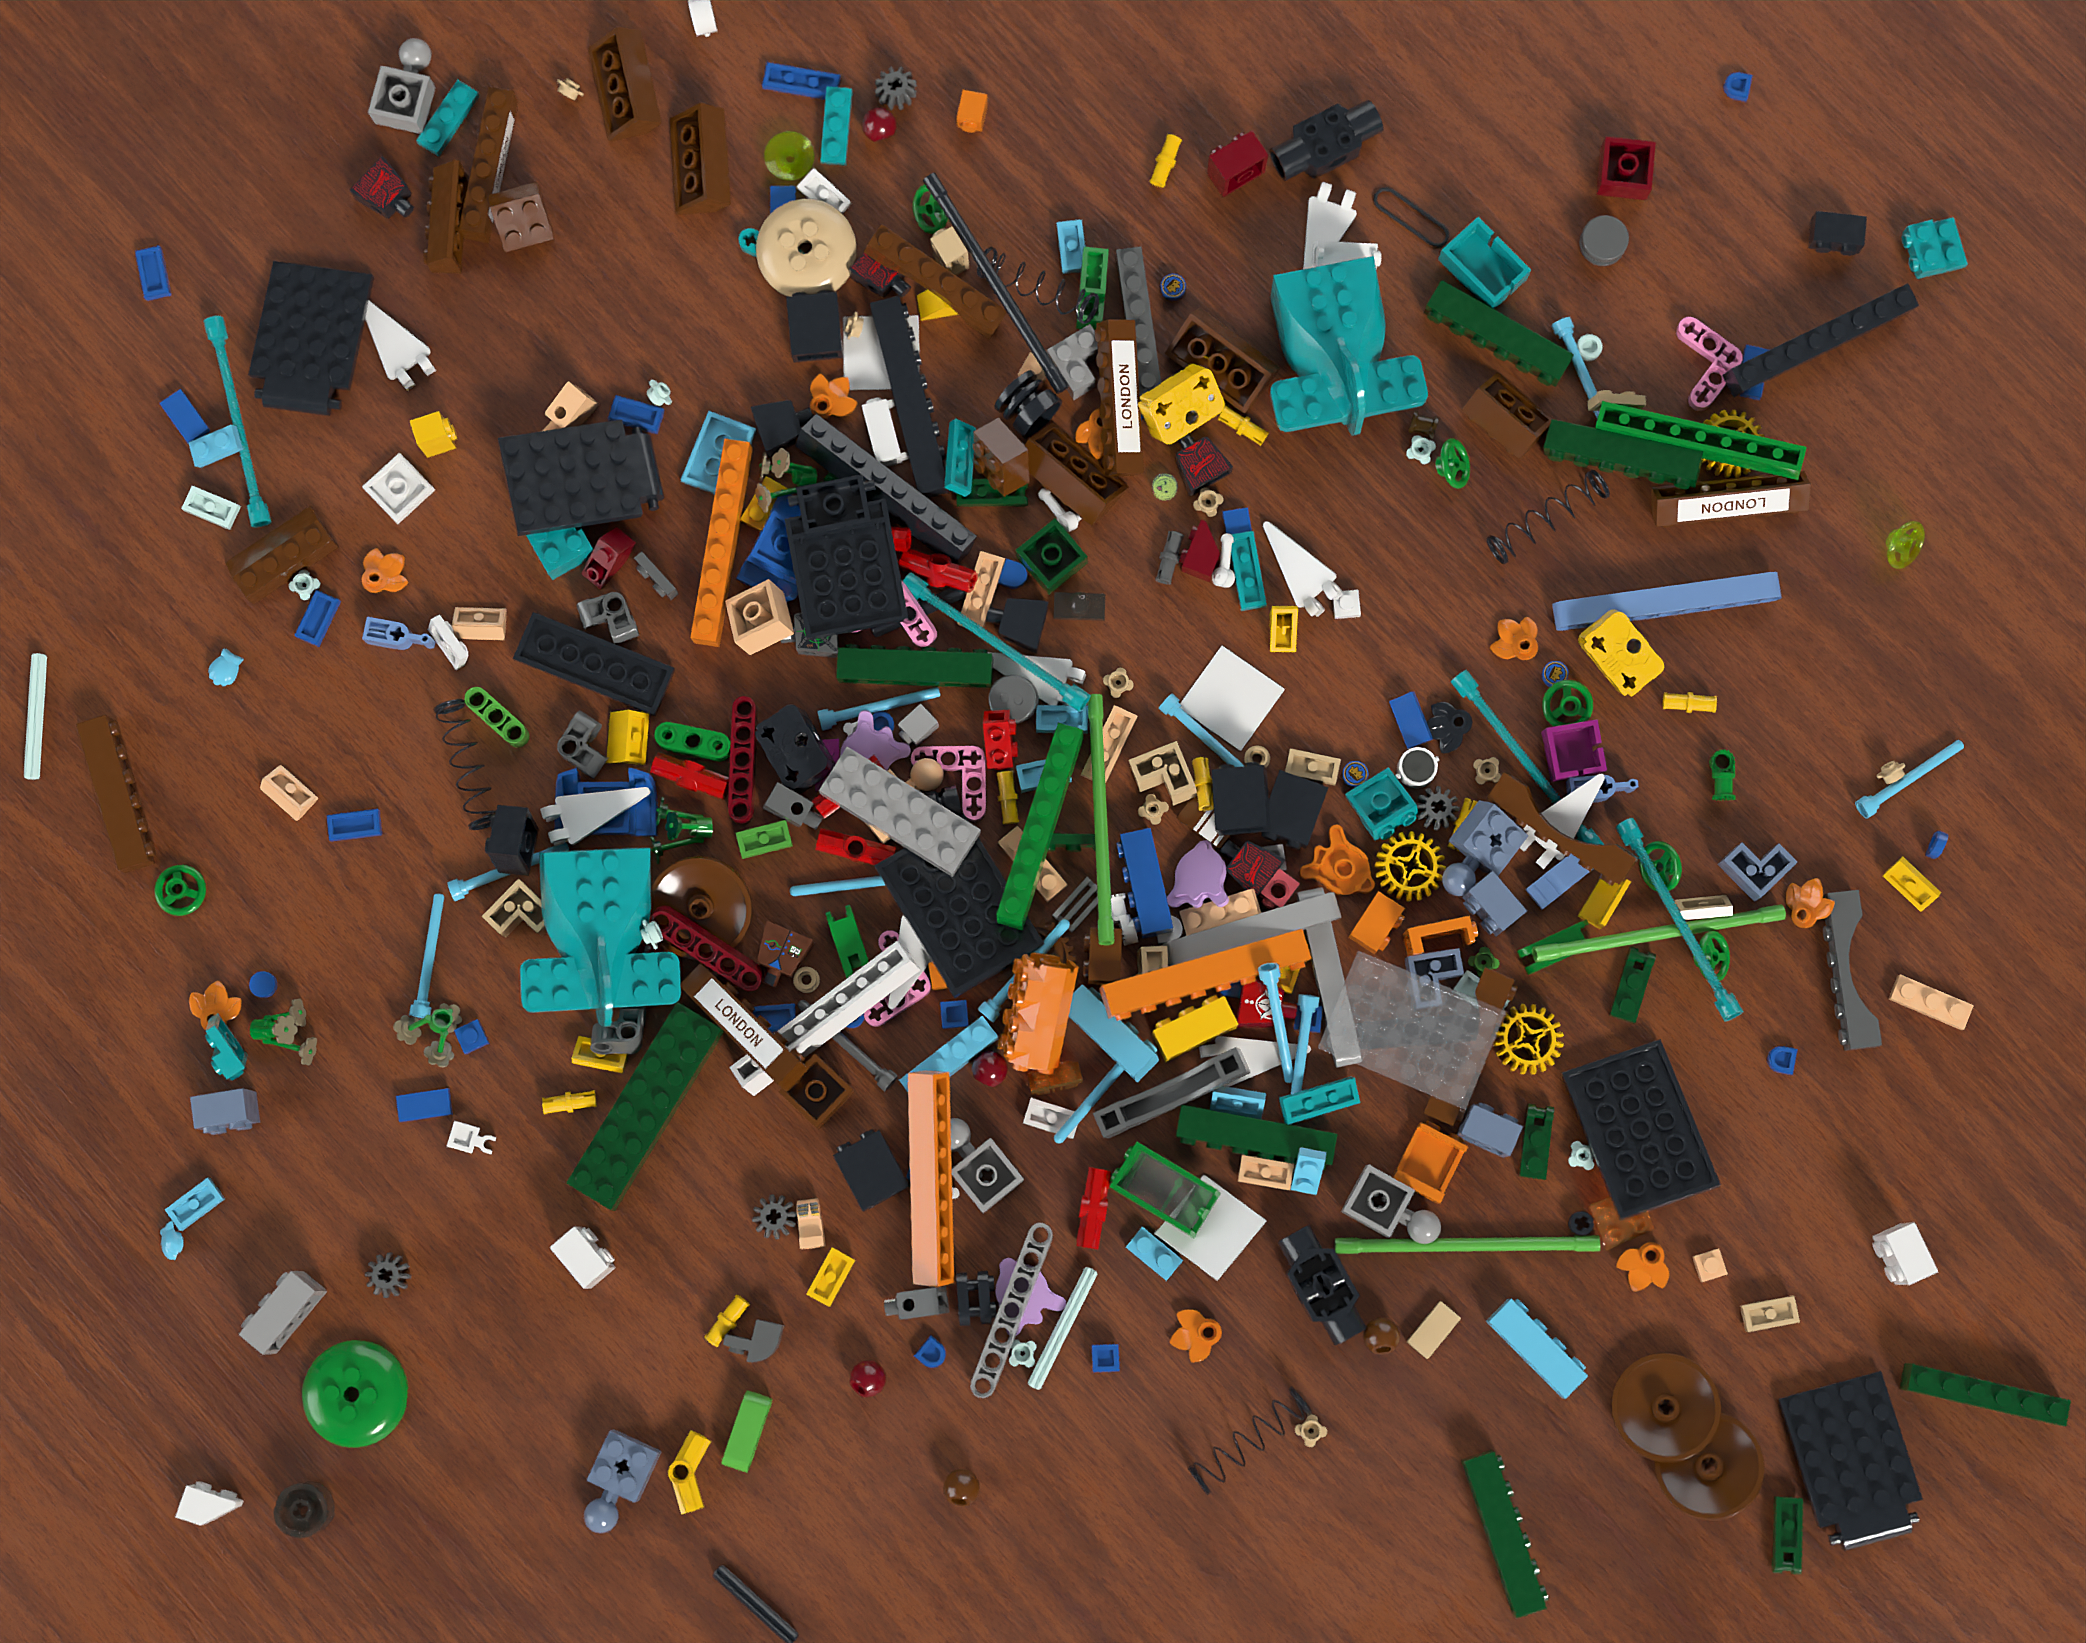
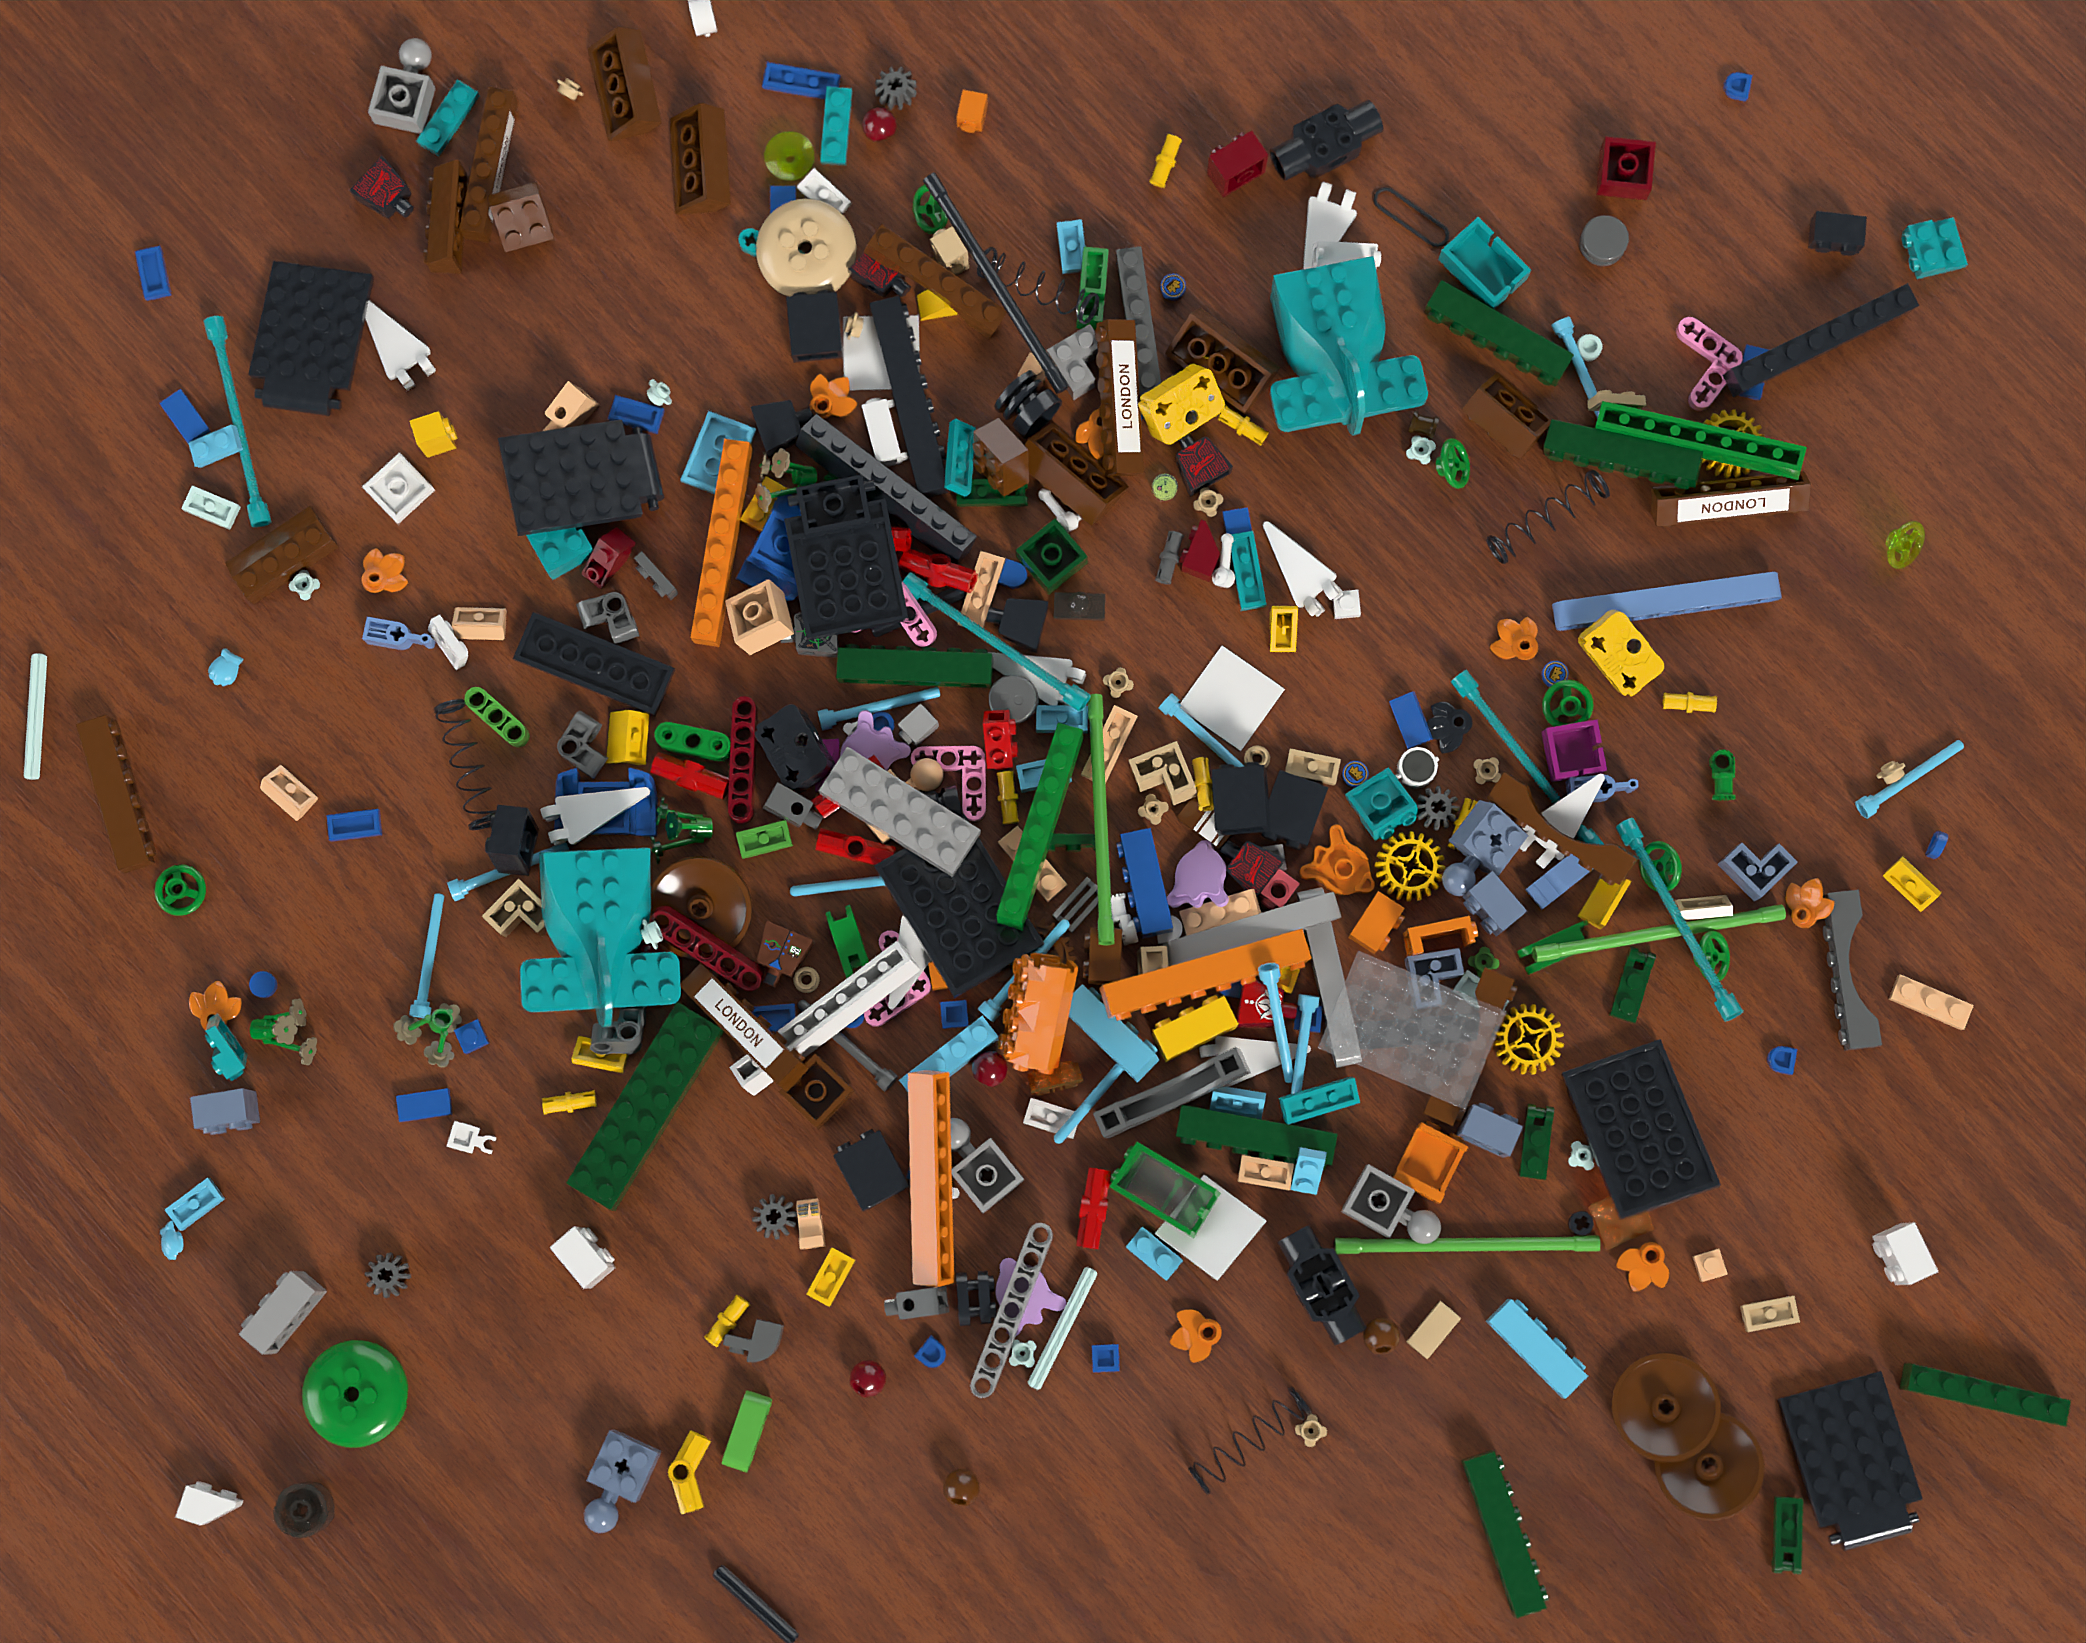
blue tile [294,590,341,647] -> none

